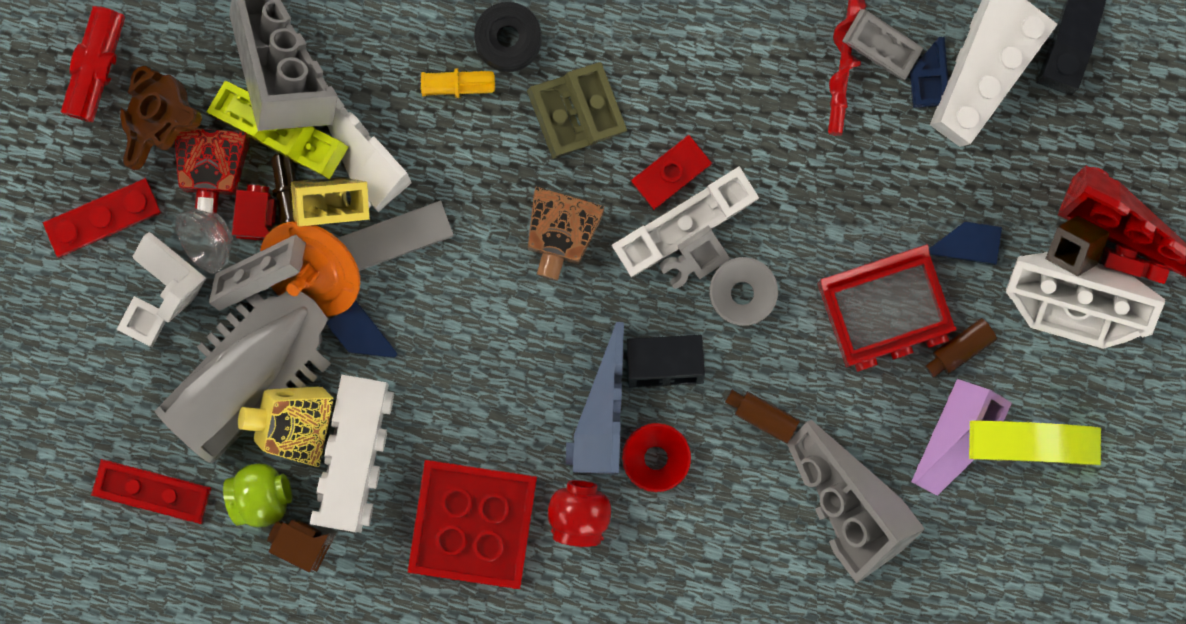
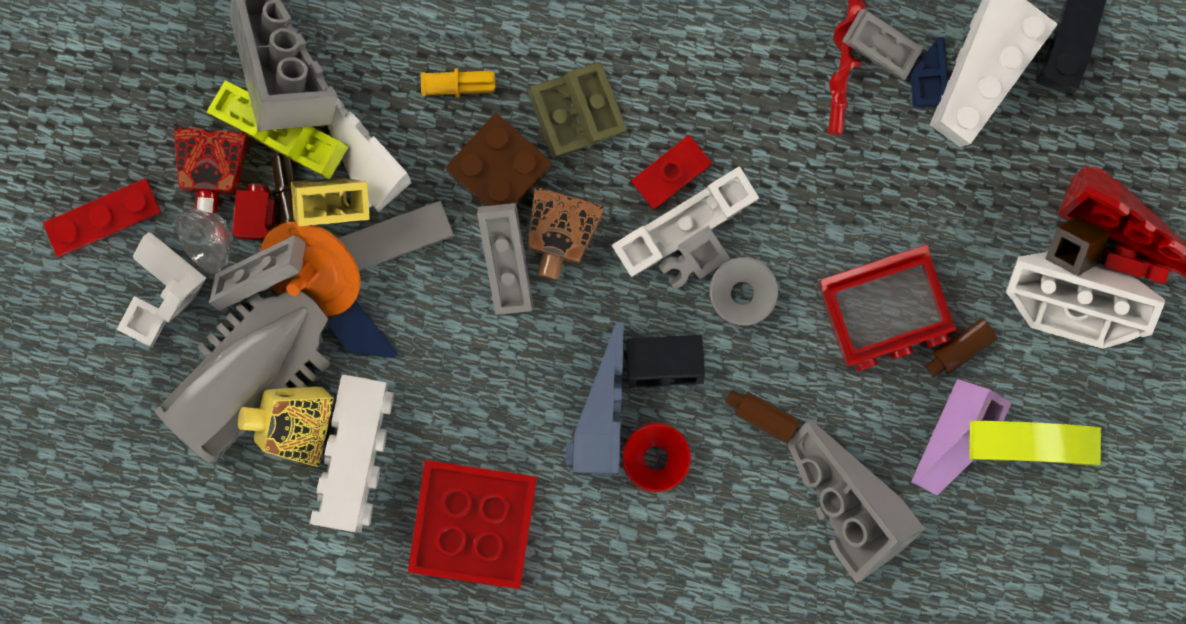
red piece [61,6,125,123] -> none
red tile [91,459,211,524] -> none
reddish brown tile [120,66,202,170] -> none
lime piece [223,463,292,527] -> none
reddish brown window [267,520,336,573] -> none
black tyre [474,2,542,72] -> none
red piece [548,480,611,547] -> none
dark blue tile [929,222,1002,265] -> none
none -> reddish brown brick [445,112,552,206]
none -> light grey plate [477,203,534,315]

